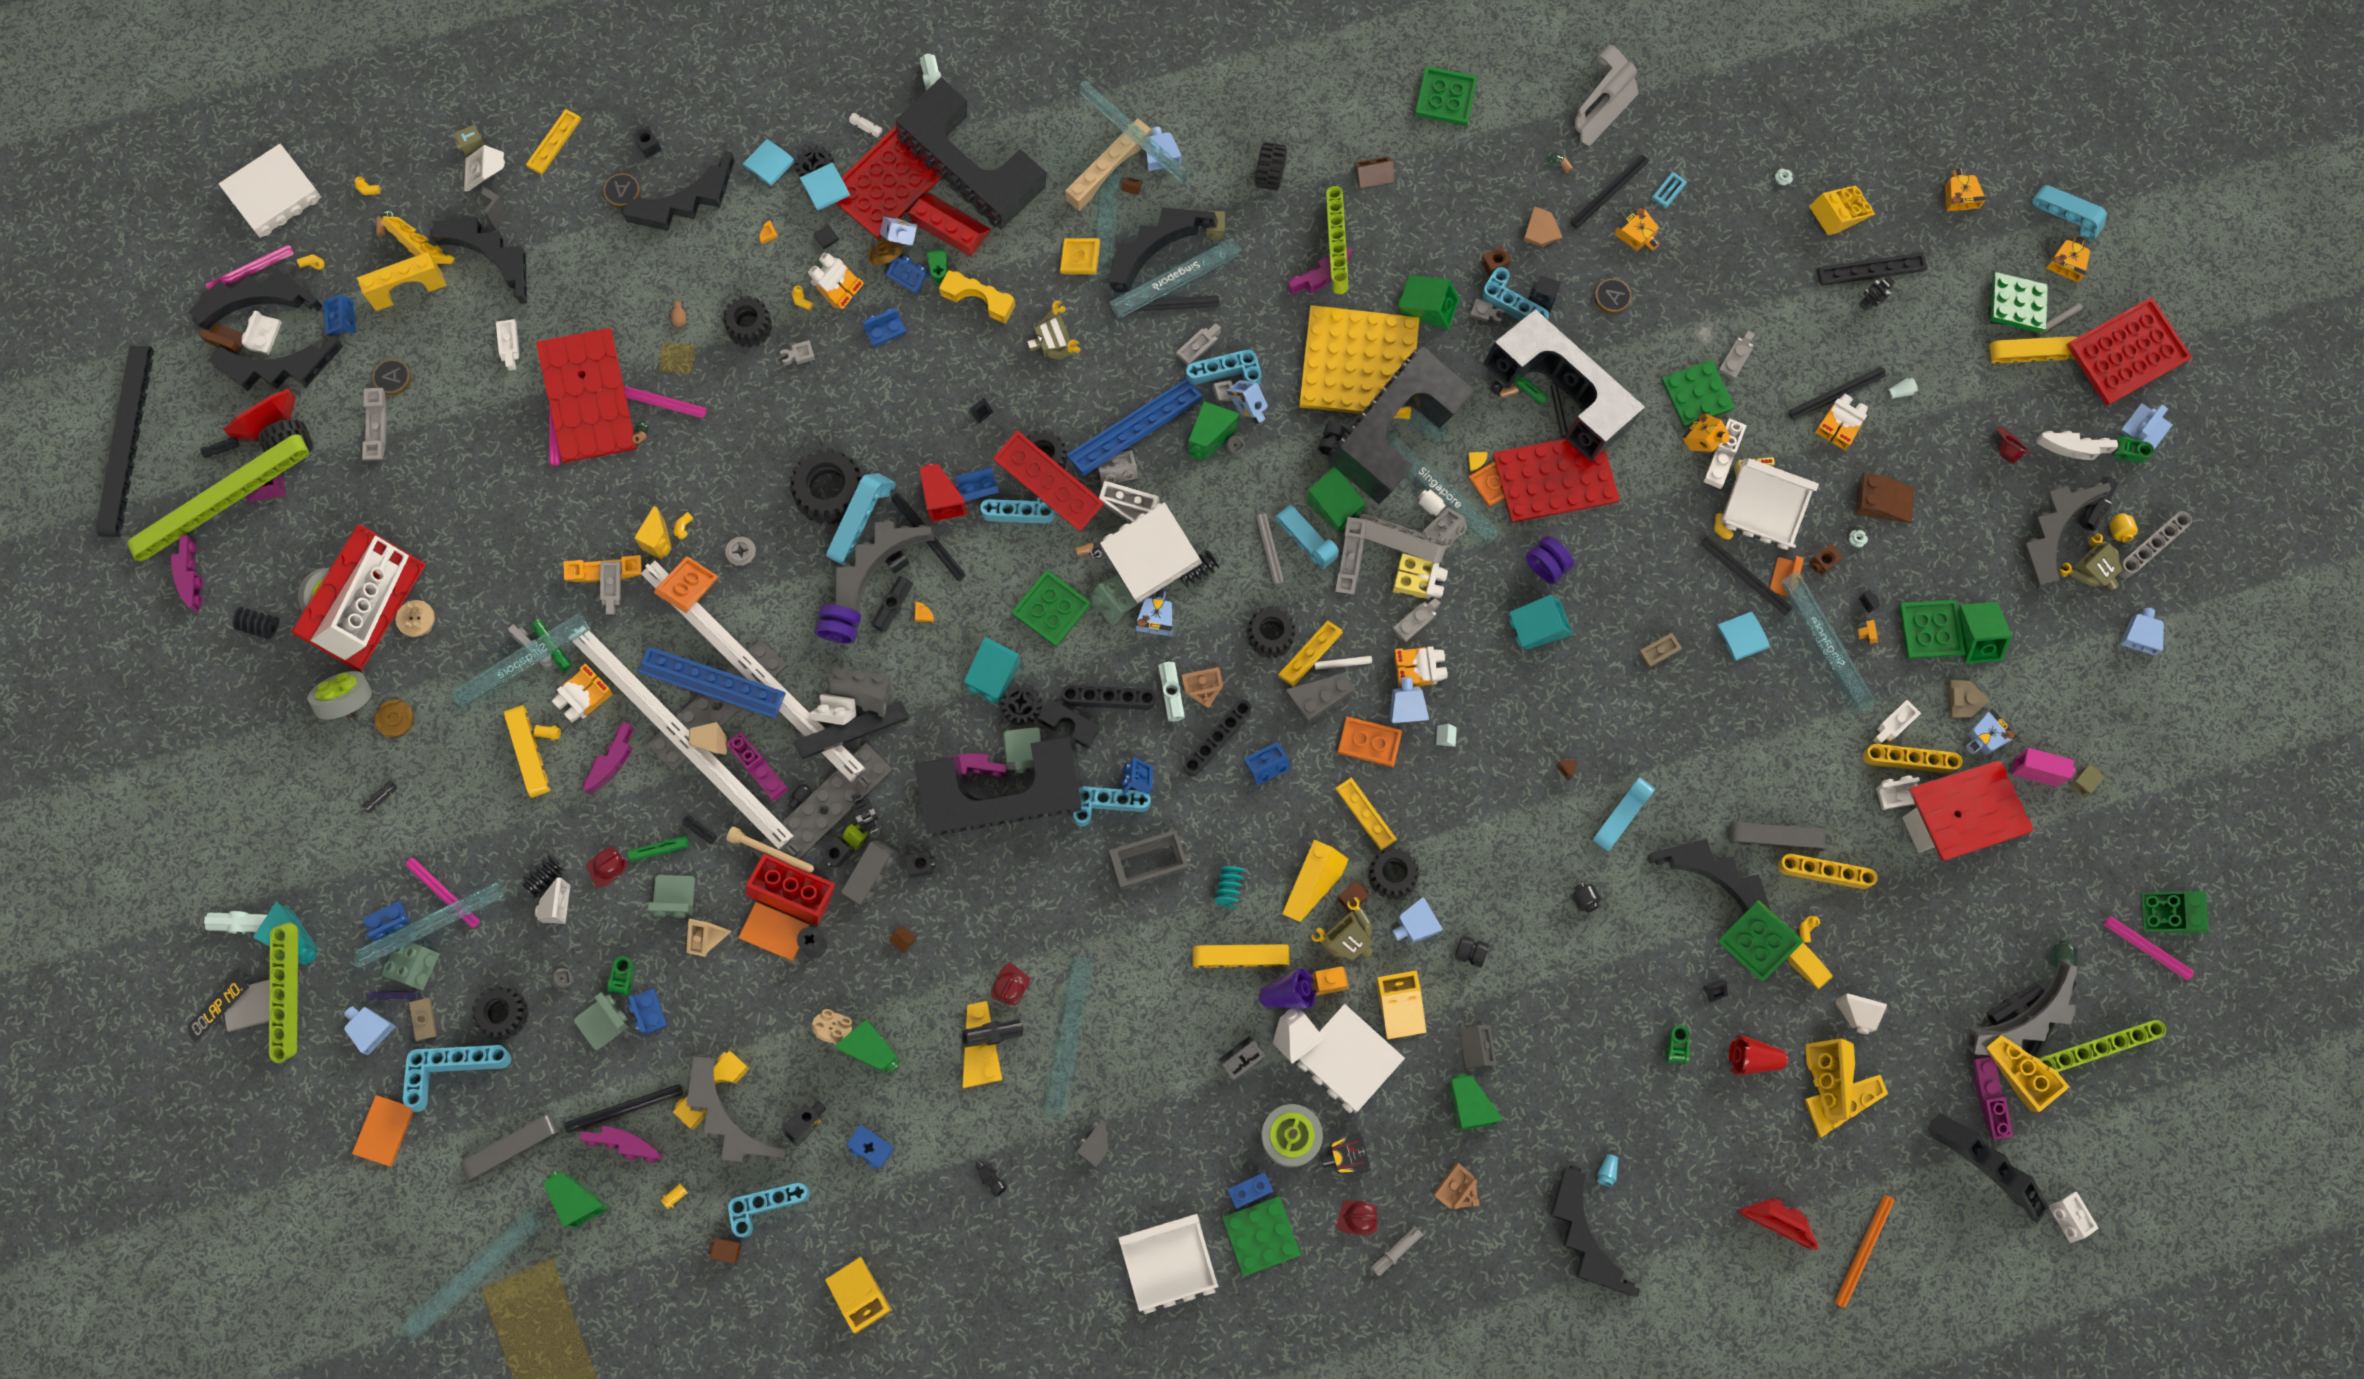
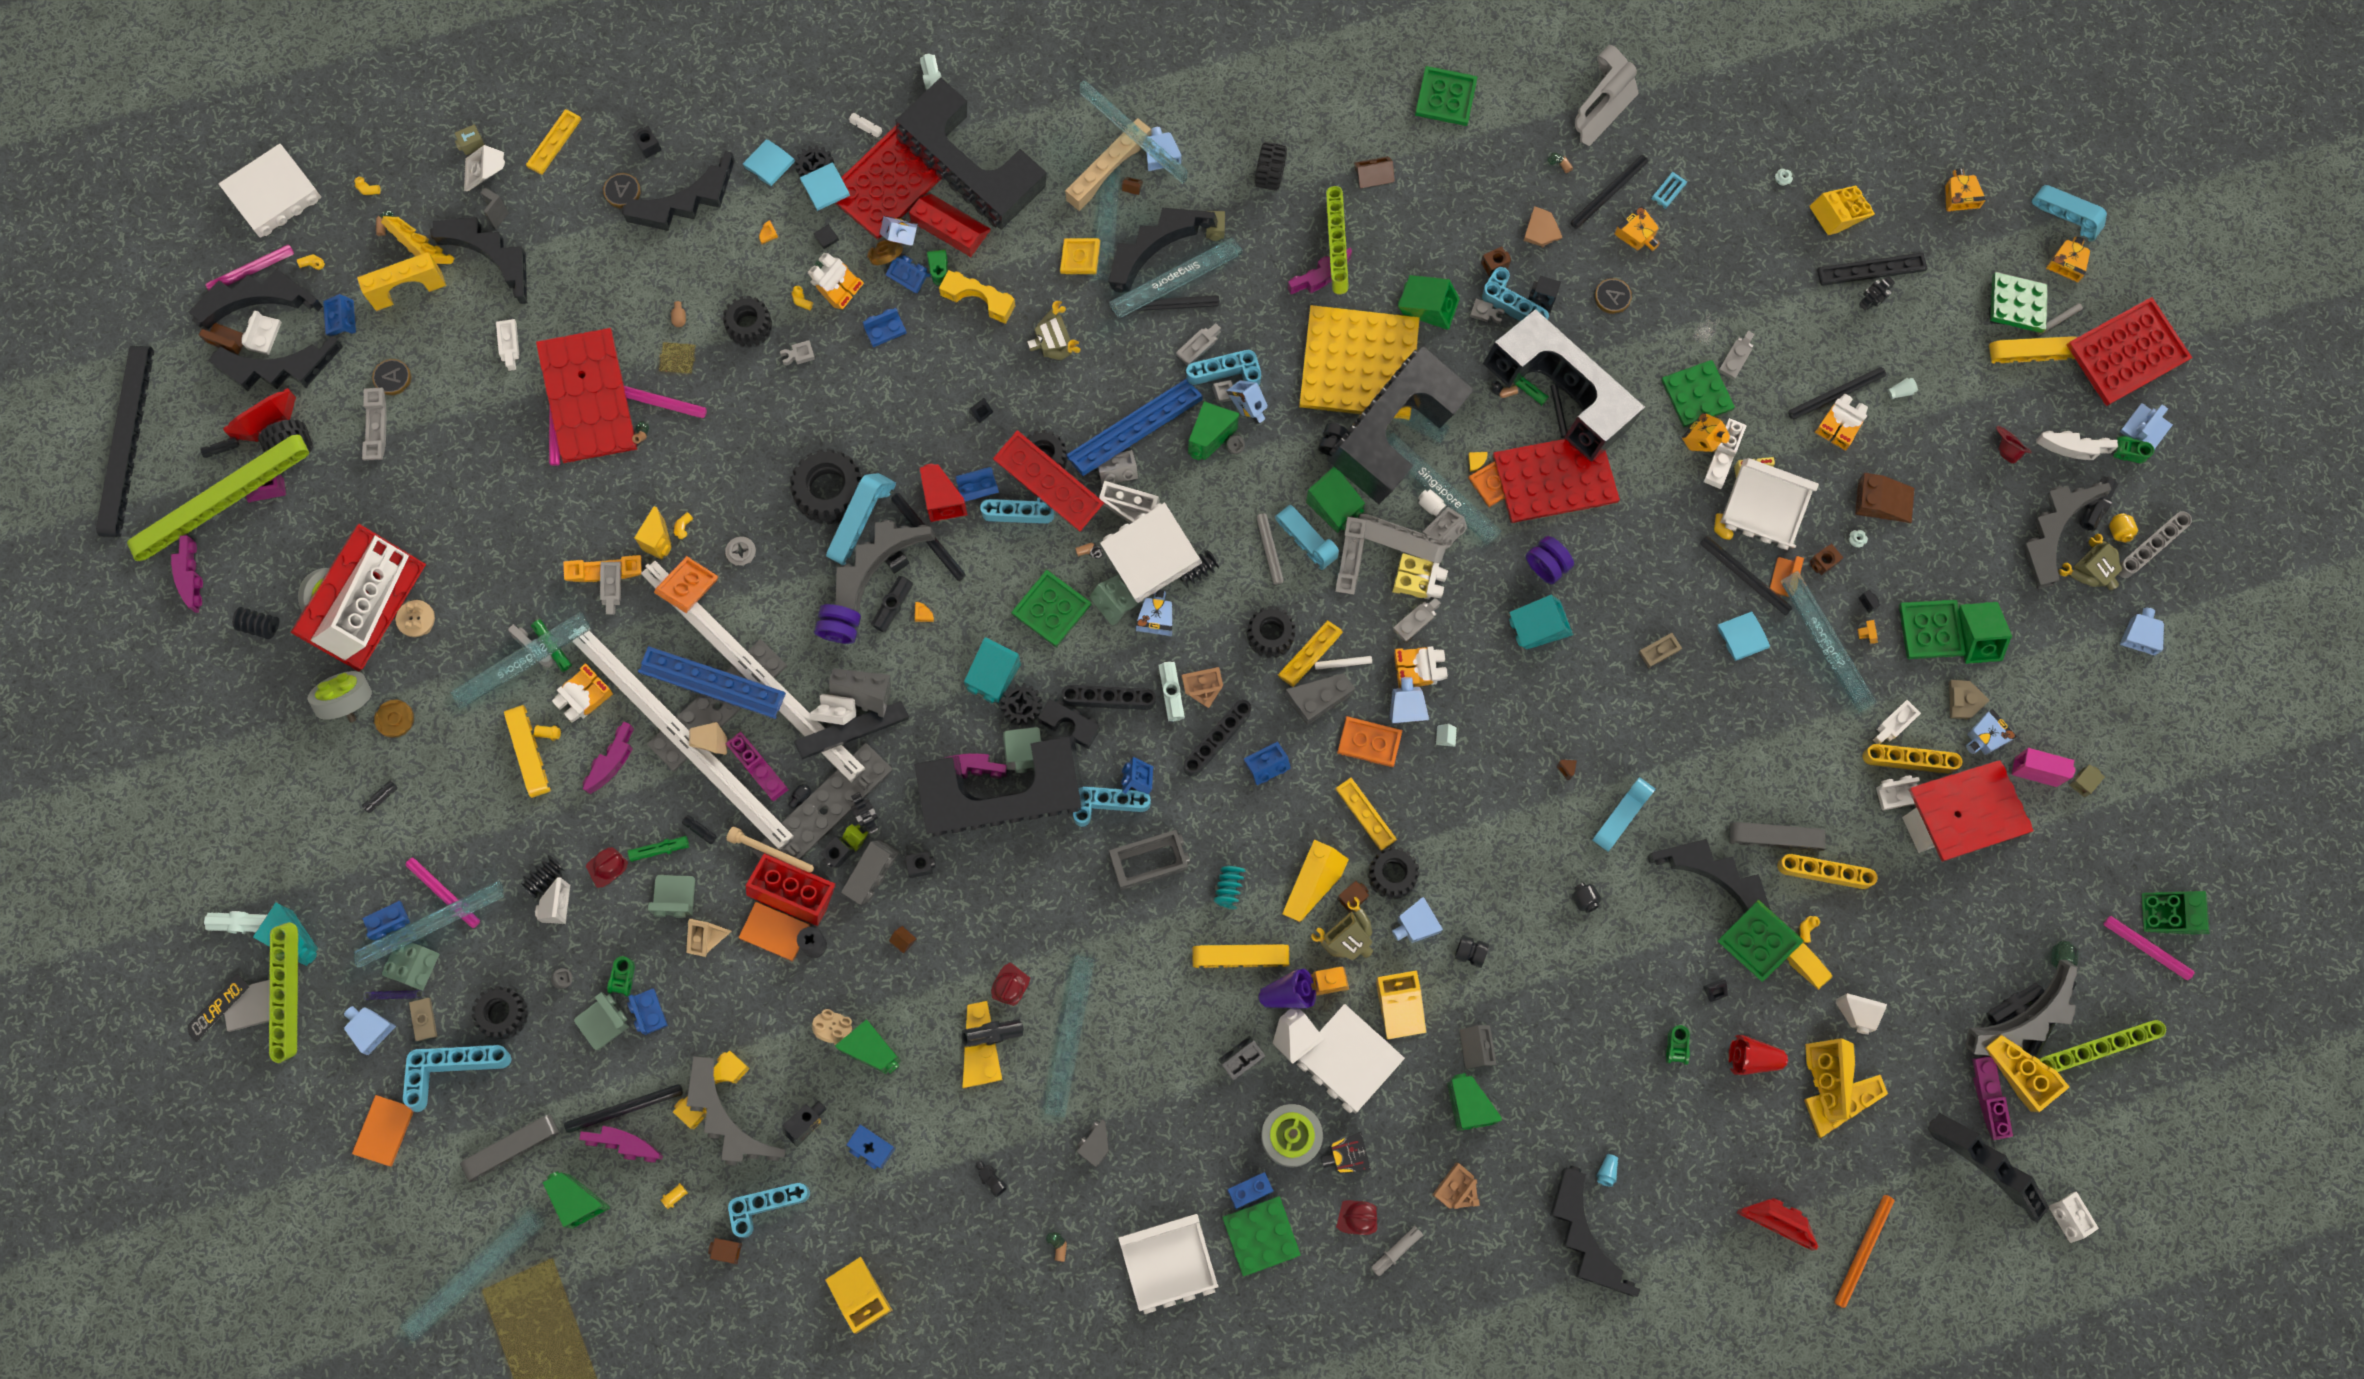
none -> arm [1046,1232,1067,1262]

